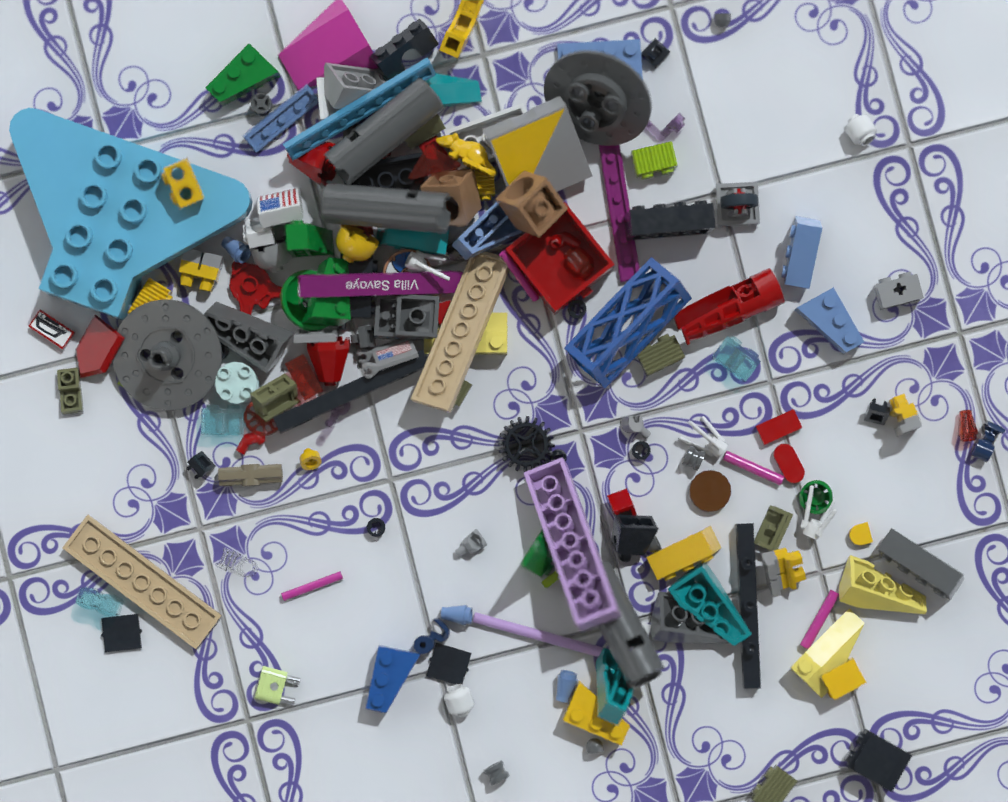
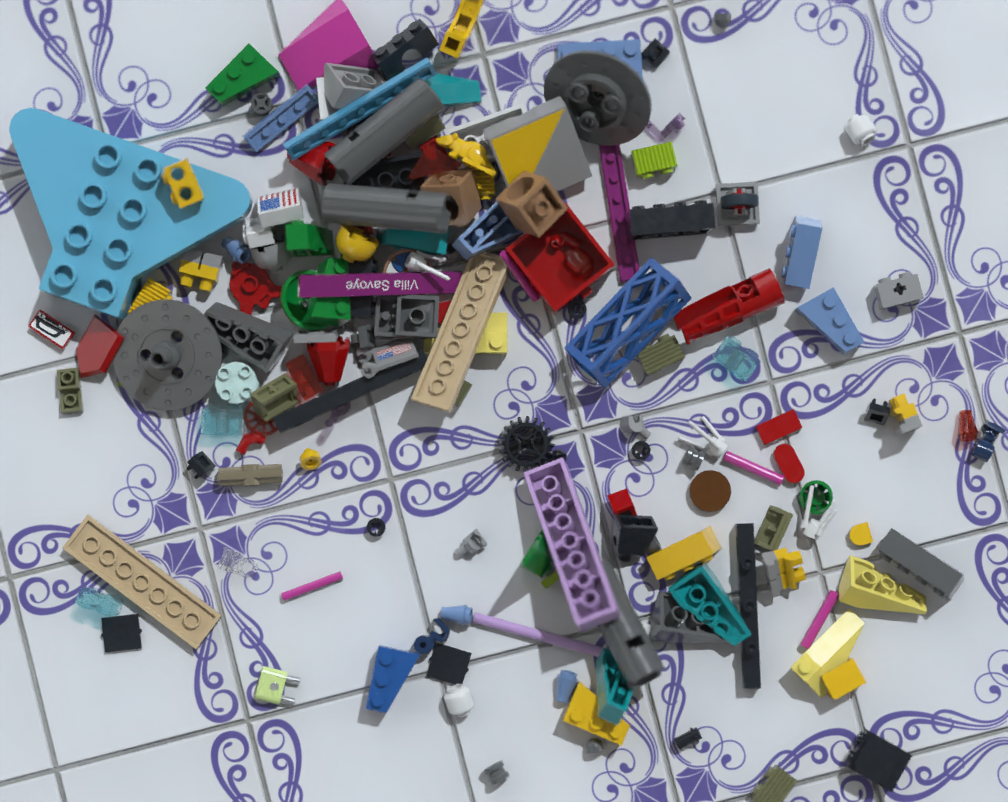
none -> black pin [674,727,702,750]

